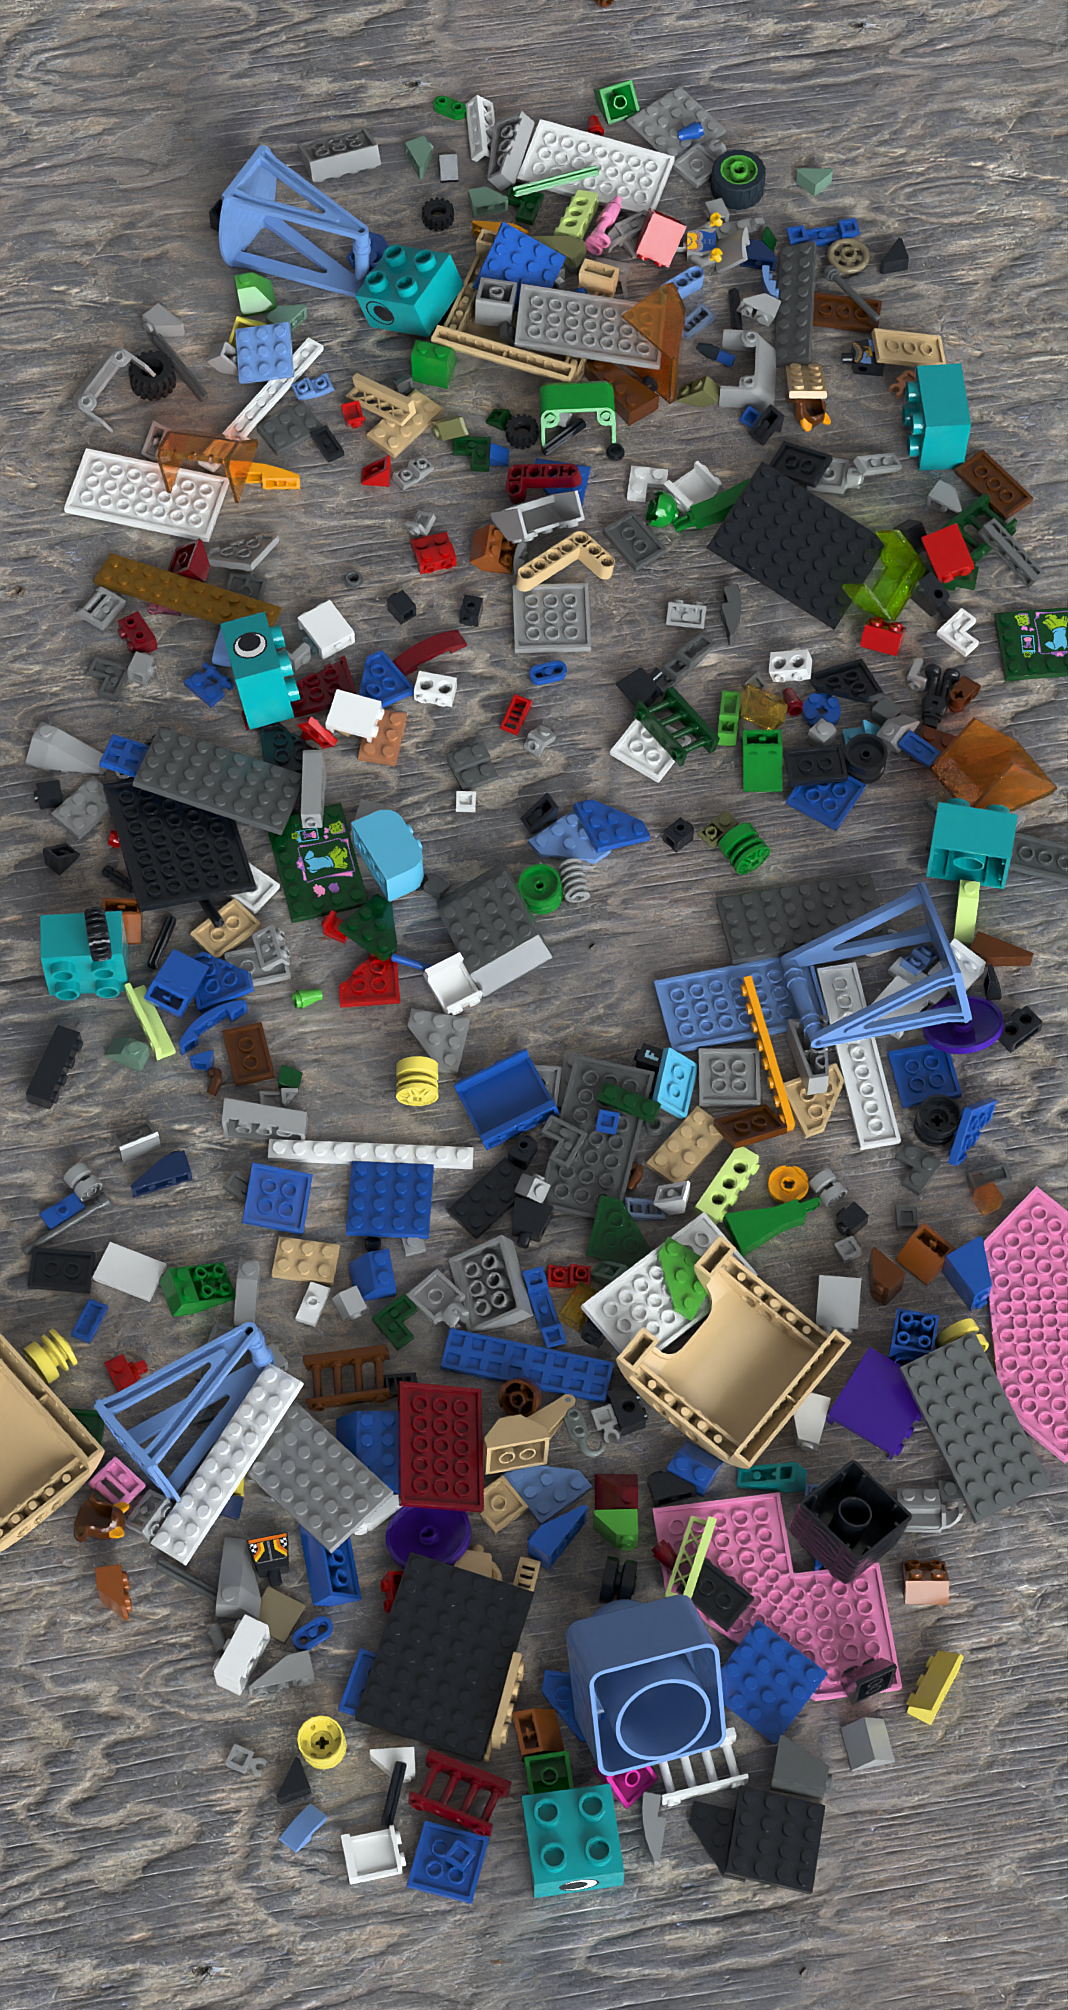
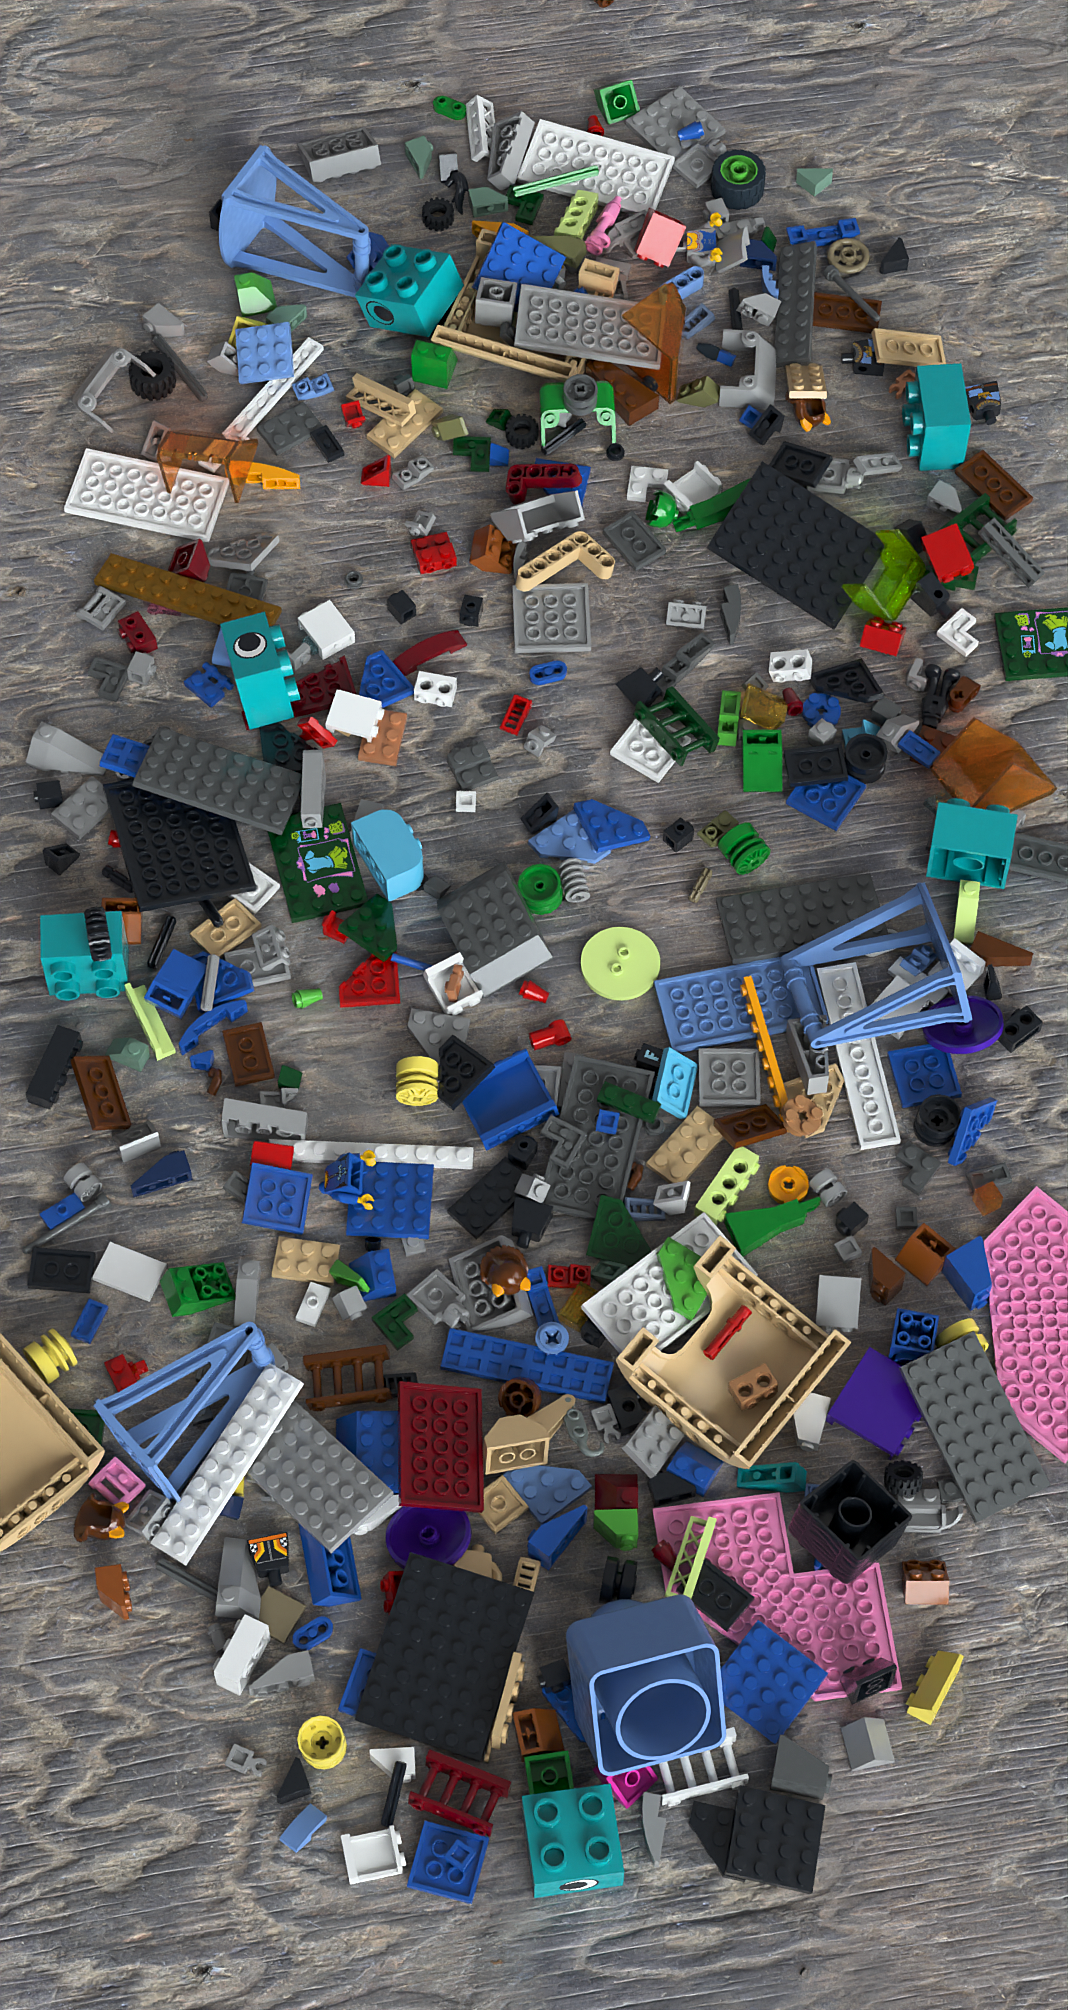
none -> reddish brown plate [71,1056,132,1131]
none -> light grey axle [200,954,220,1012]
none -> red slope [250,1141,294,1170]
none -> blue torso [319,1150,376,1210]
none -> bright green slope [329,1260,370,1292]
none -> black plate [438,1035,495,1111]
none -> black piece [444,171,469,215]
none -> nougat plate [445,964,464,1002]
none -> reddish brown hair [480,1245,531,1296]
none -> red cone [519,980,549,1003]
none -> red piece [529,1019,572,1051]
none -> medium blue gear [535,1322,569,1355]
none -> black brick [536,1658,571,1694]
none -> dark grey wheel [563,374,598,416]
none -> yellowish green plate [581,927,660,1000]
none -> light grey plate [621,1405,684,1478]
none -> dark tan axle [688,868,713,903]
none -> red pin [703,1305,752,1360]
none -> medium nougat brick [728,1363,778,1411]
none -> medium nougat plate [781,1095,823,1137]
none -> black tyre [884,1460,923,1496]
none -> torso [965,381,1001,425]

